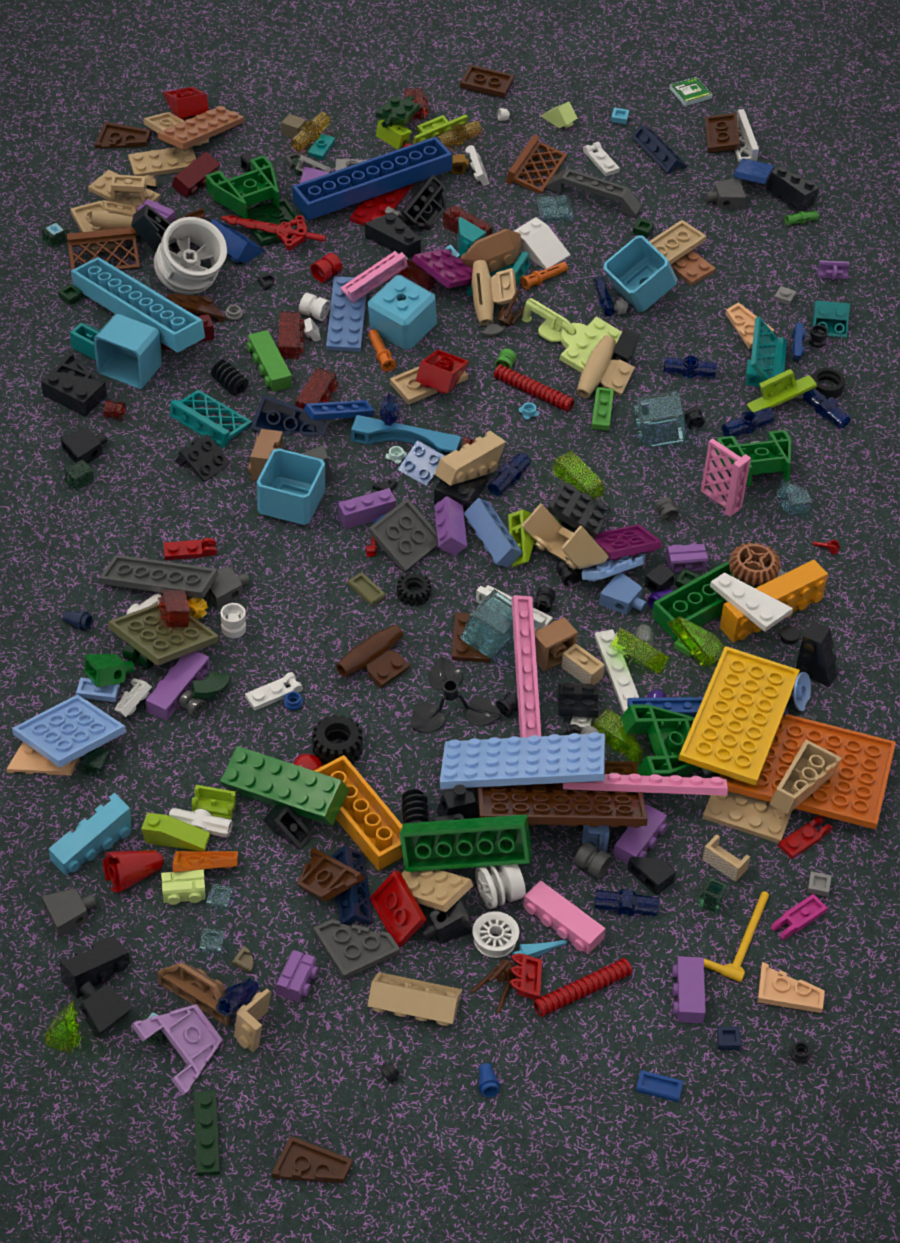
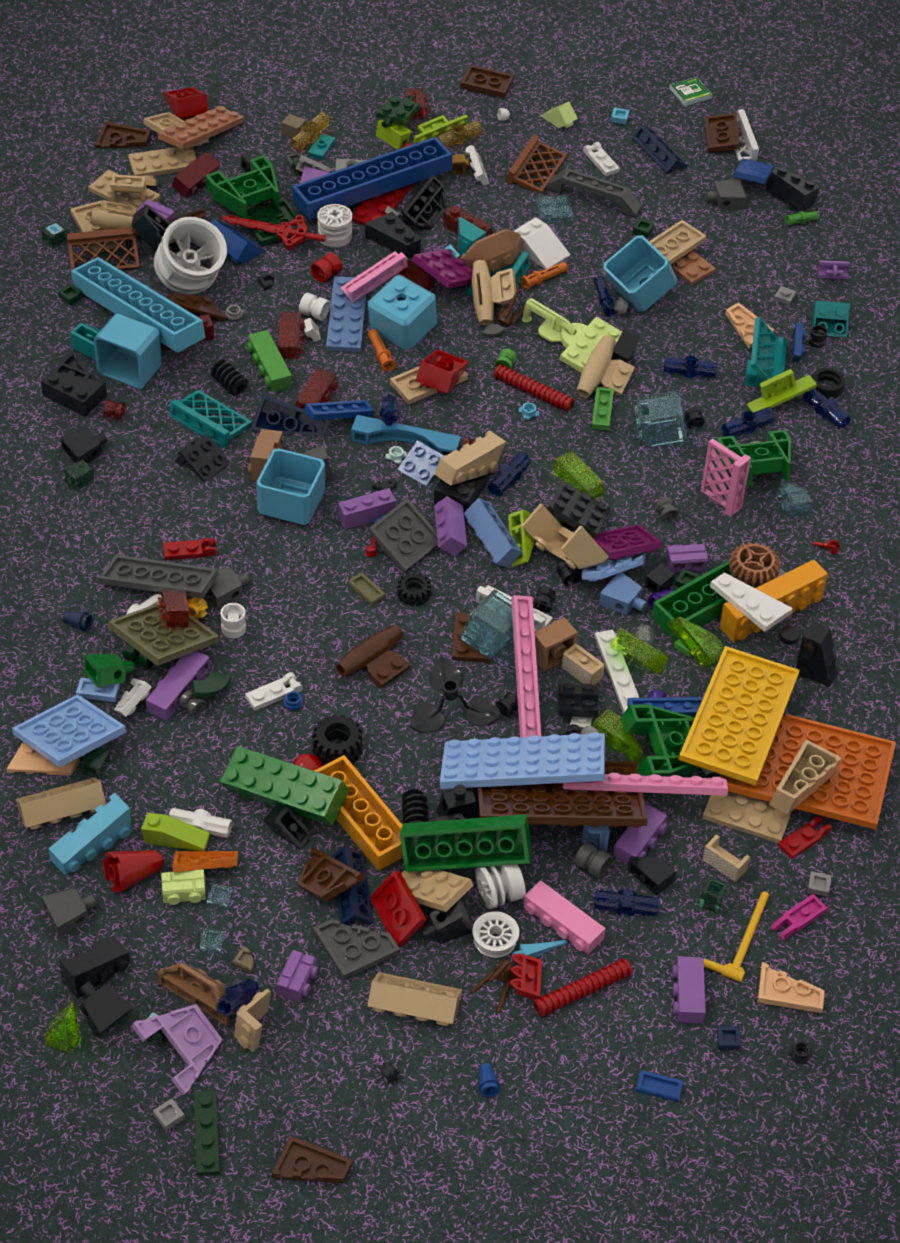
lime hinge [192,785,236,820] -> none
light blue dish [791,672,811,711] -> none
none -> tan slope [16,777,106,829]
none -> light grey plate [153,1098,185,1131]
none -> white wheel [318,204,352,247]

